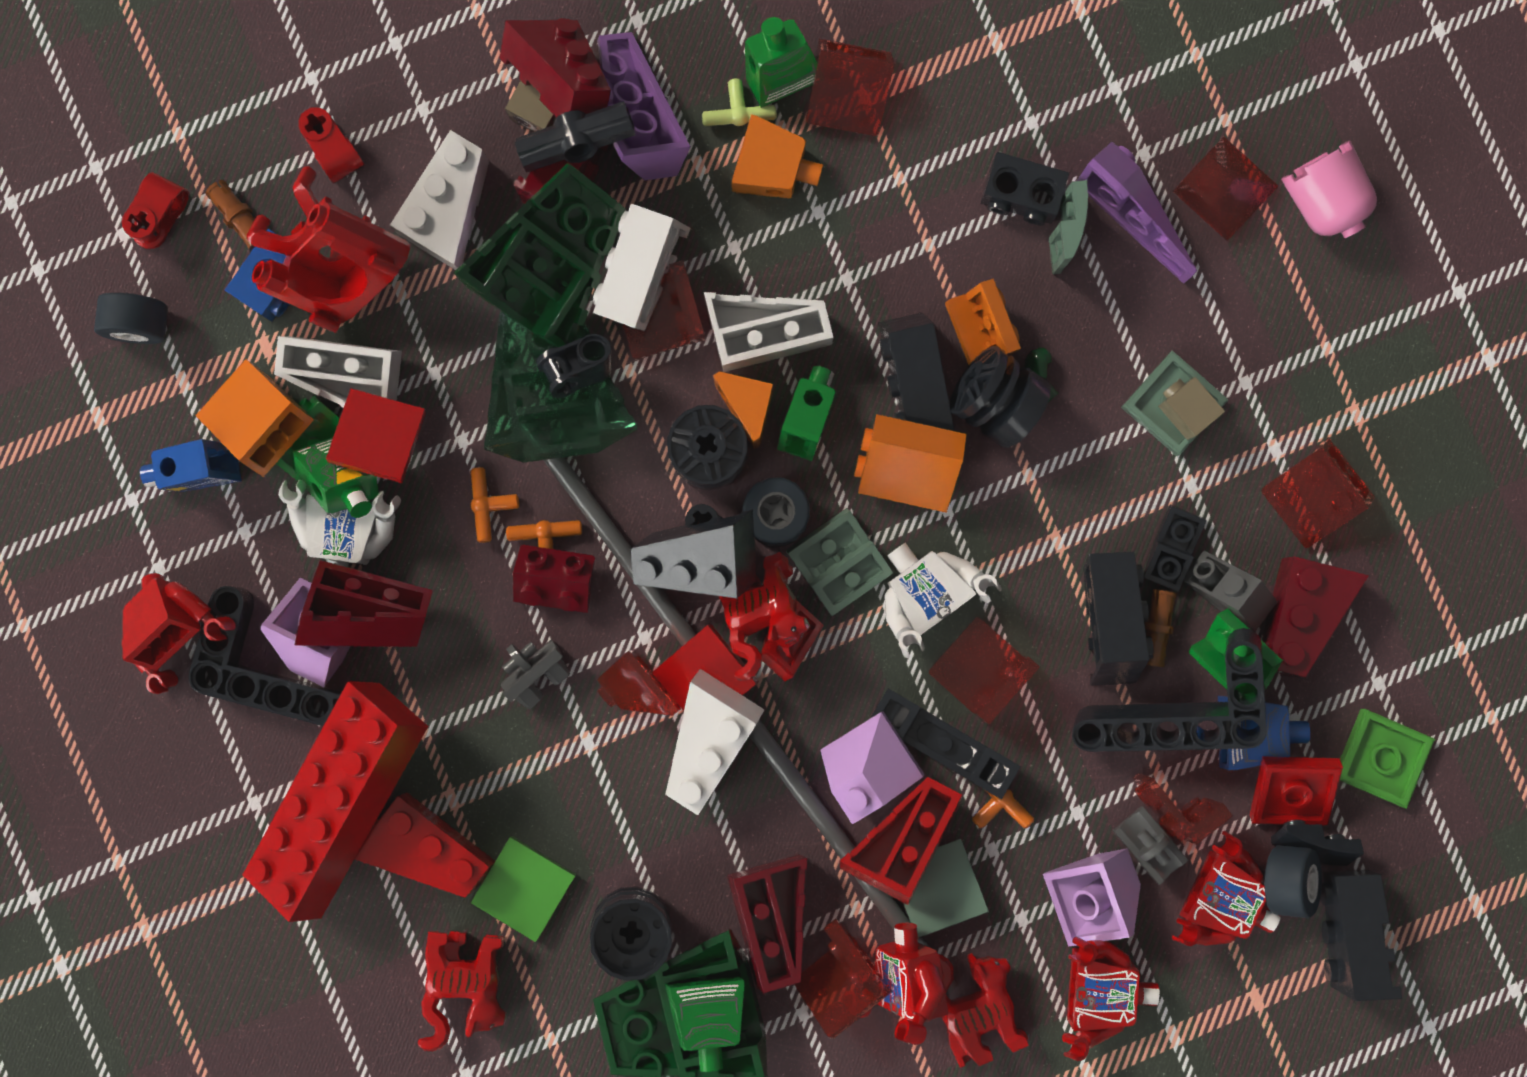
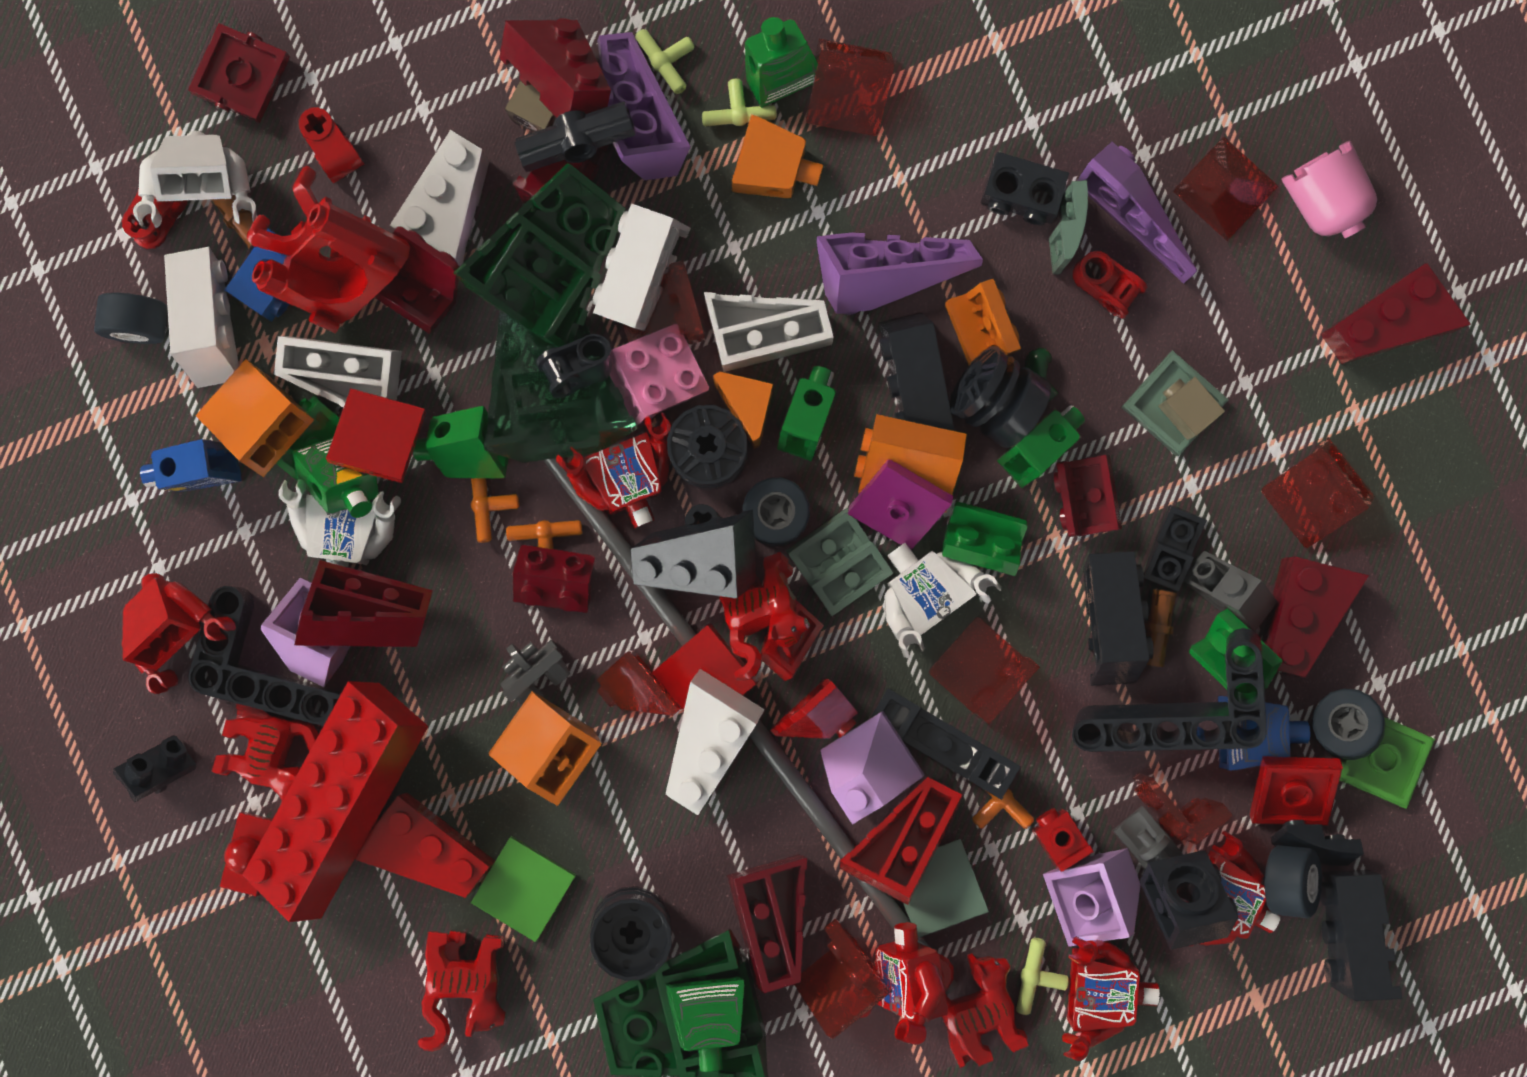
none -> black hips [113,735,196,803]
none -> white torso [133,131,257,228]
none -> white wedge [164,247,239,388]
none -> dark red plate [188,23,290,123]
none -> red animal [212,704,319,801]
none -> red tile [220,812,272,896]
none -> dark red bracket [374,226,460,334]
none -> green torso [413,406,510,478]
none -> orange slope [489,691,602,806]
none -> red torso [556,413,671,529]
none -> bright pink bracket [608,324,709,429]
none -> yellowish green piece [635,29,694,94]
none -> red wedge [770,678,858,739]
none -> medium lavender wedge [817,232,983,314]
none -> magenta plate [847,459,953,550]
none -> green bracket [942,502,1028,576]
none -> green torso [997,405,1085,488]
none -> yellowish green piece [1016,937,1069,1015]
none -> red brick [1031,808,1094,872]
none -> dark red bracket [1054,455,1122,537]
none -> red piece [1073,251,1148,319]
none -> black brick [1140,850,1238,950]
none -> black wheel [1312,688,1385,760]
none -> dark red wedge [1320,263,1471,364]

